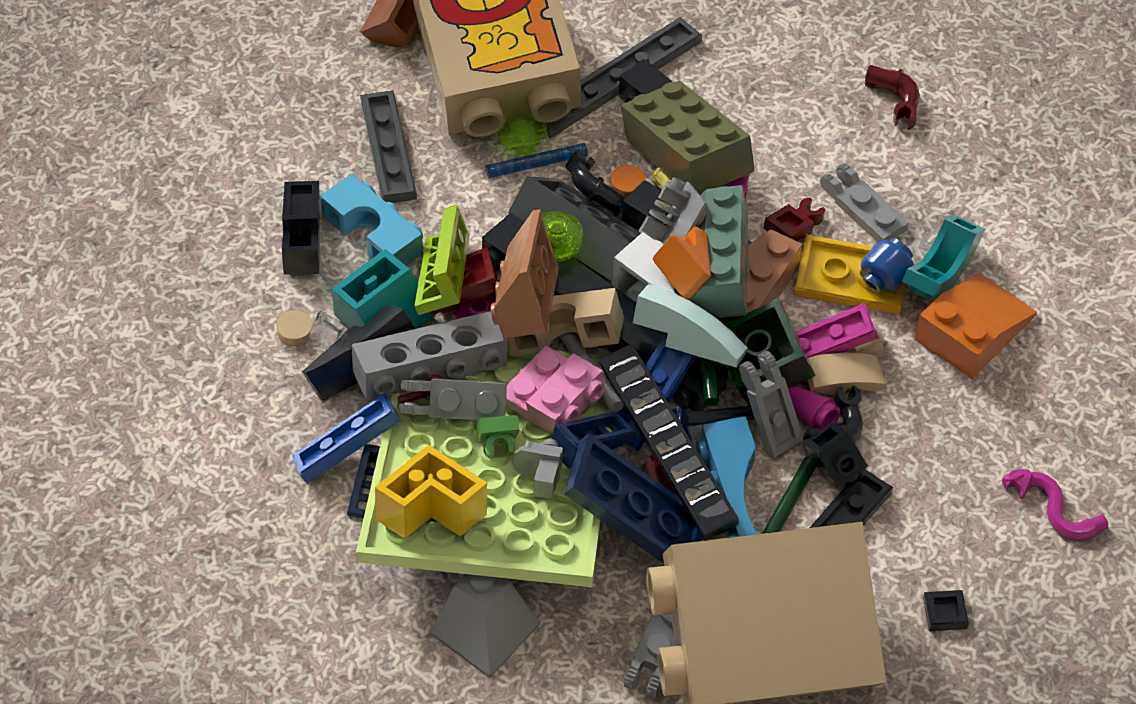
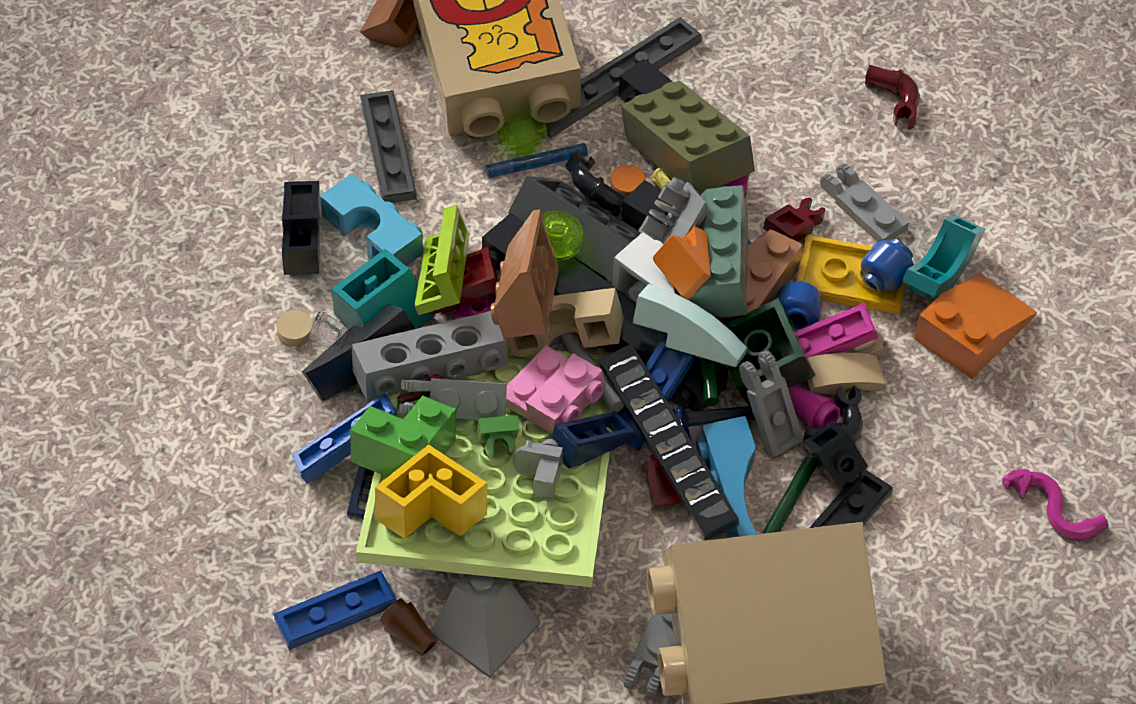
dark blue plate [564,433,702,563] -> none
black tile [923,590,969,631] -> none
none -> blue tile [273,570,397,650]
none -> bright green brick [350,396,456,477]
none -> reddish brown cone [380,598,438,656]
none -> blue head [776,281,822,331]

